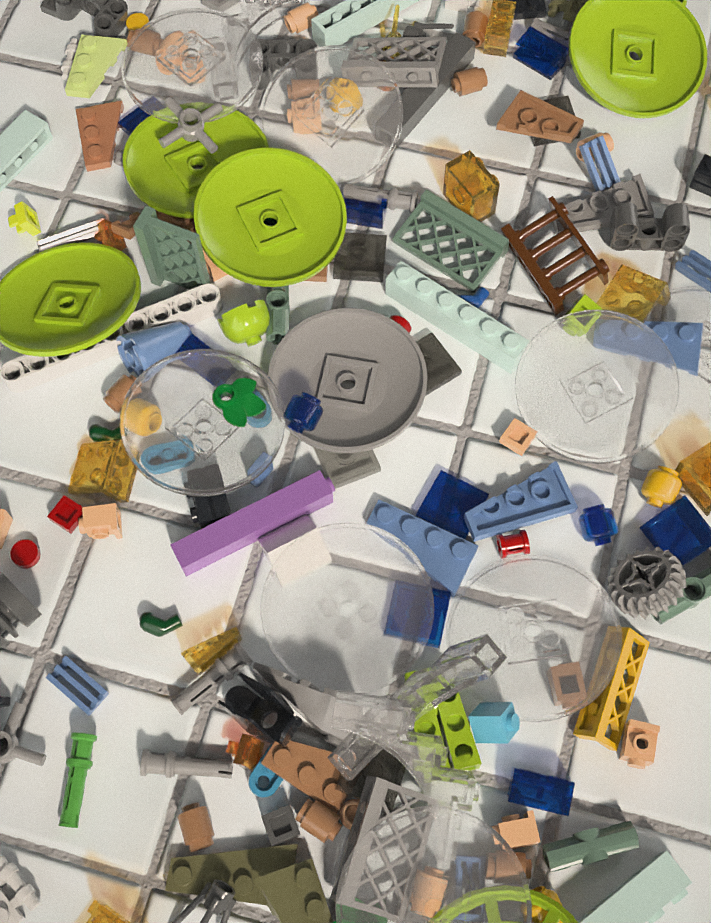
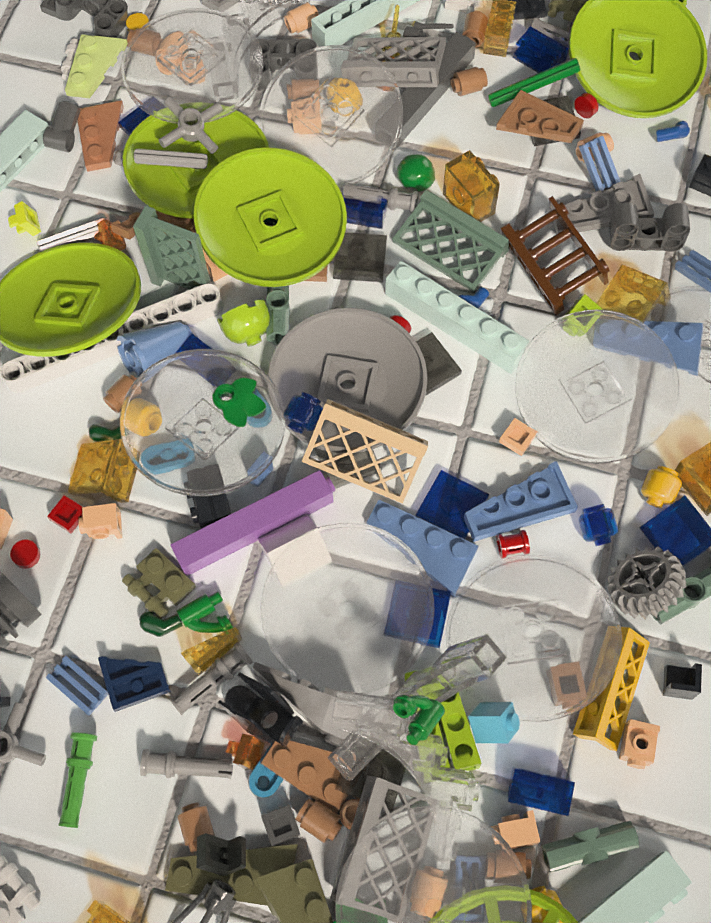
none -> dark grey piece [43,101,81,153]
none -> dark blue wing [98,656,171,712]
none -> olive plate [122,548,196,619]
none -> light grey axle [134,148,208,169]
none -> green plant [176,591,234,636]
none -> pearl dark grey bracket [196,833,246,876]
none -> tan fence [301,399,428,504]
none -> green plant [393,695,445,745]
none -> green hair [397,154,435,192]
none -> green axle [488,58,580,107]
none -> red tile [574,93,599,119]
none -> blue arm [656,121,690,142]
none -> black panel [663,663,702,700]

